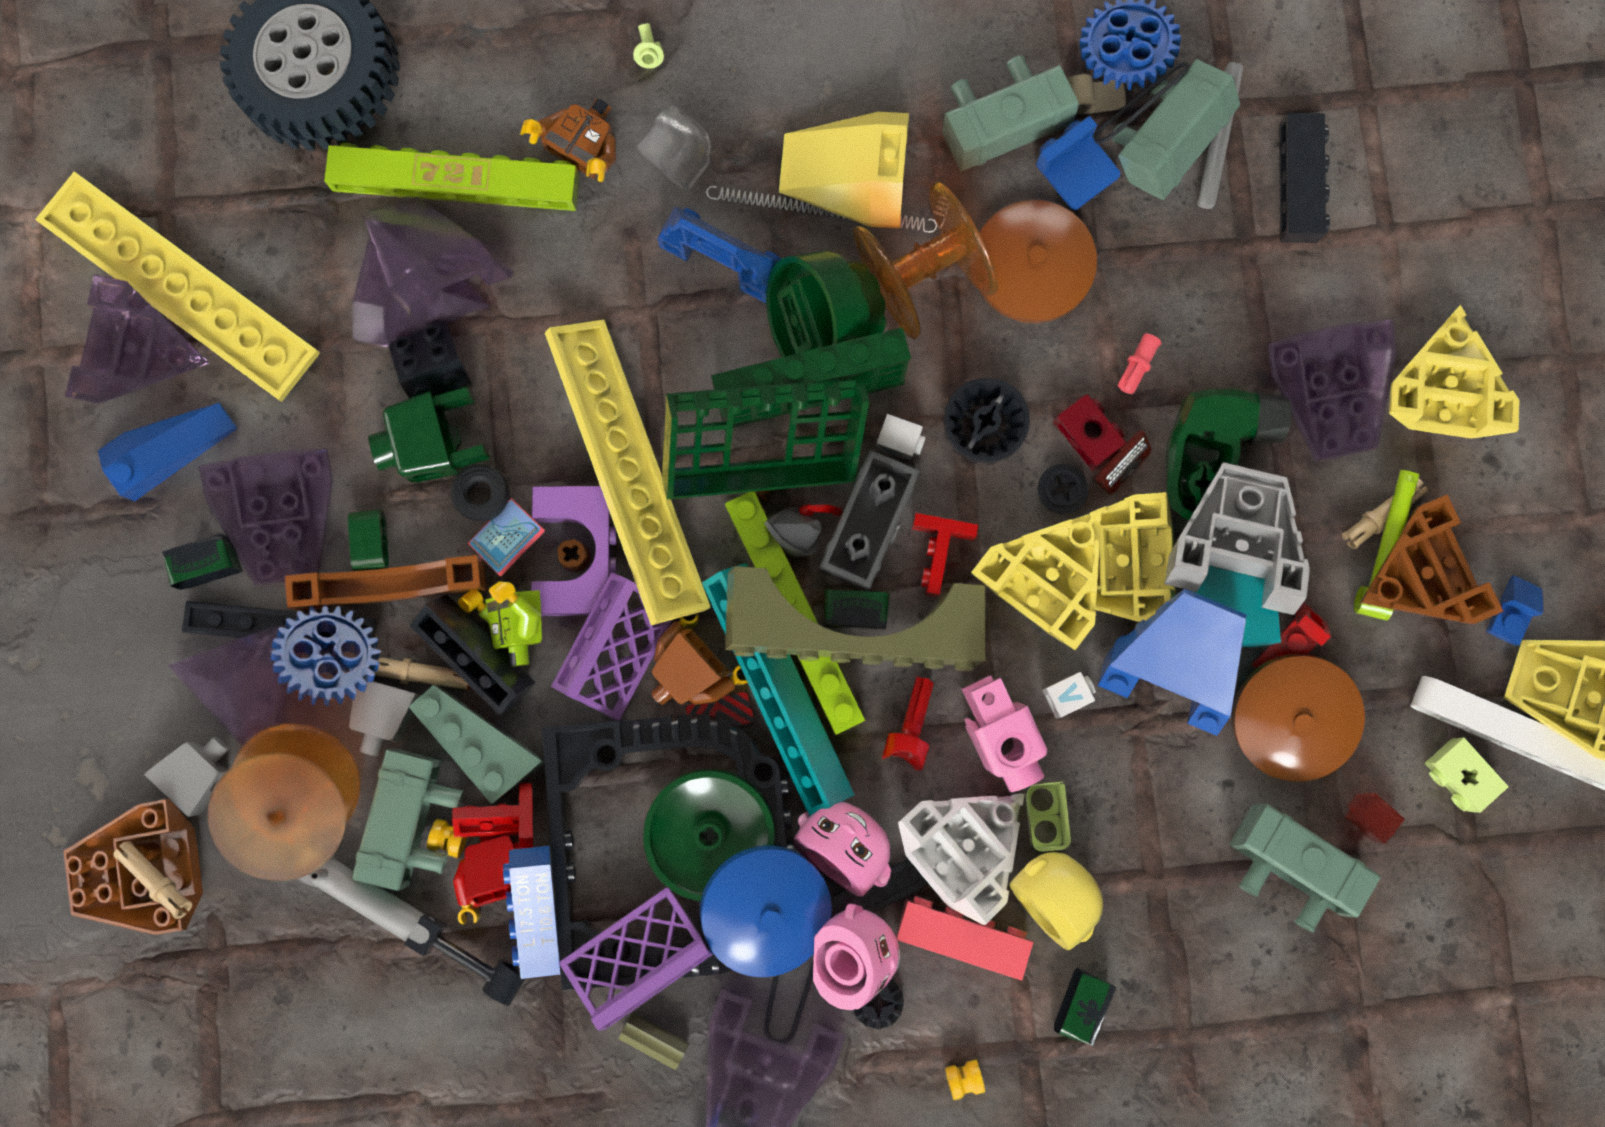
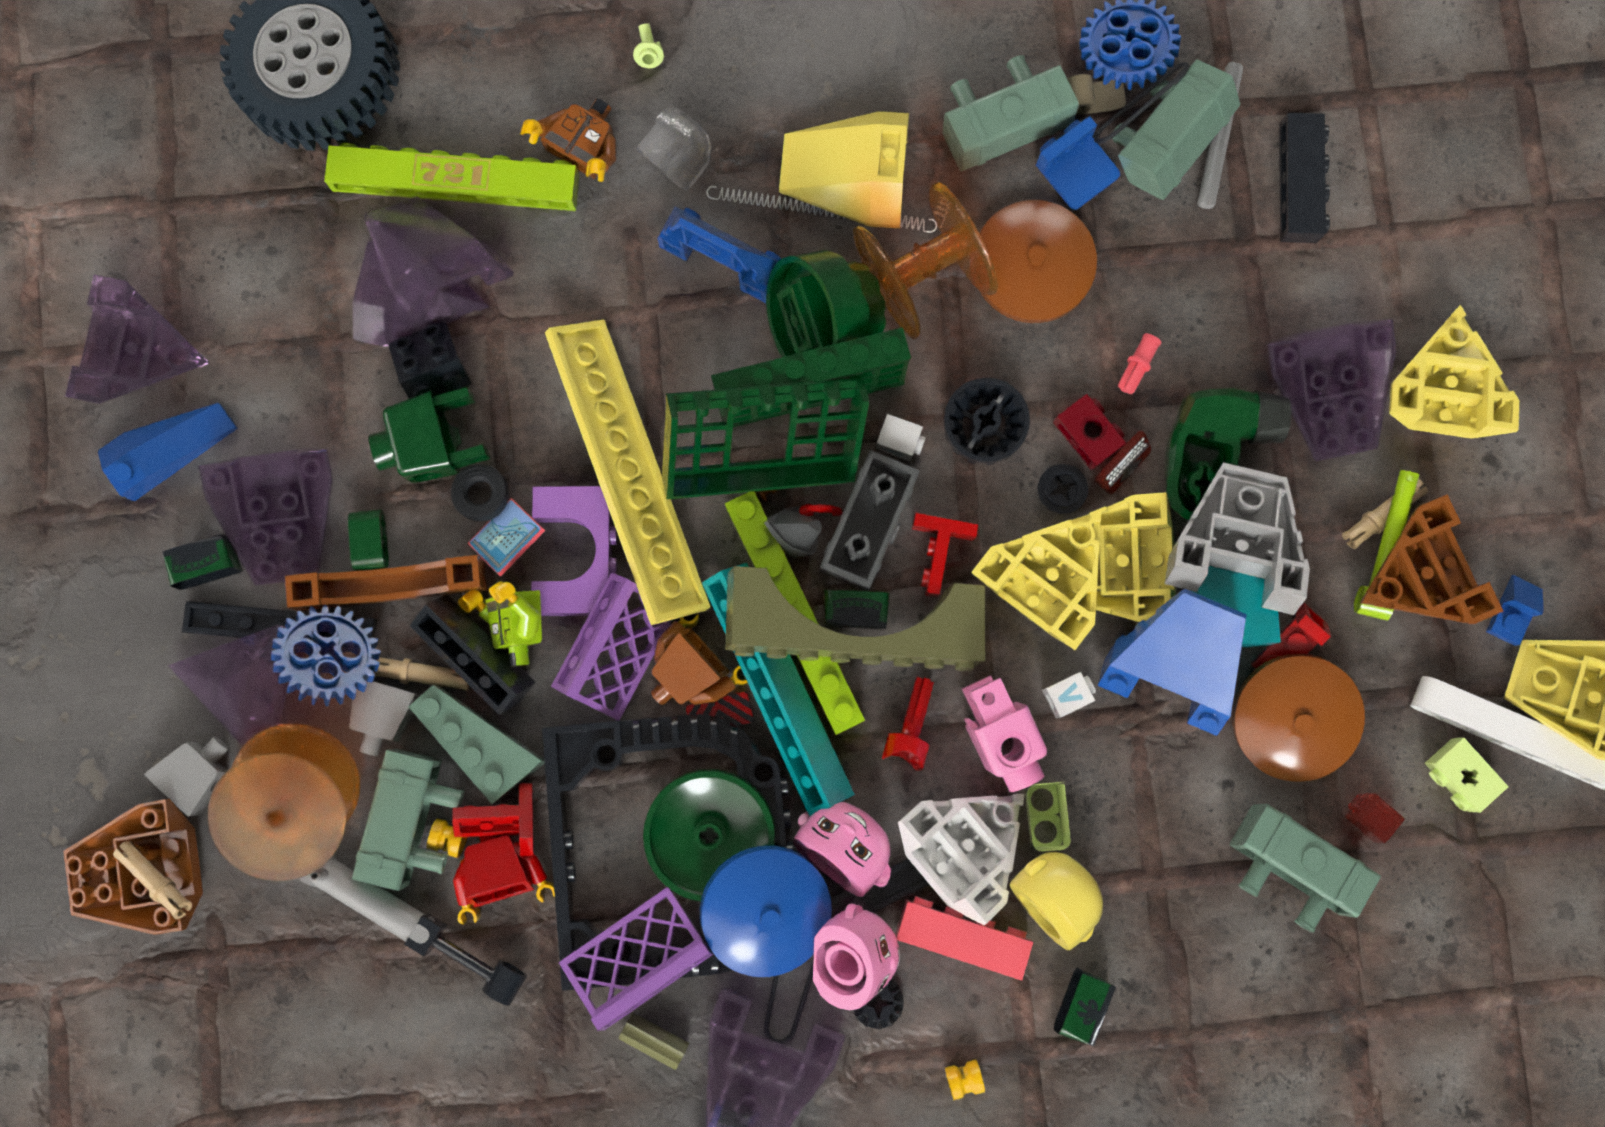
light yellow plate [35,172,320,402] -> none
brick [503,846,560,979] -> none
reddish brown bush [557,539,591,572] -> none

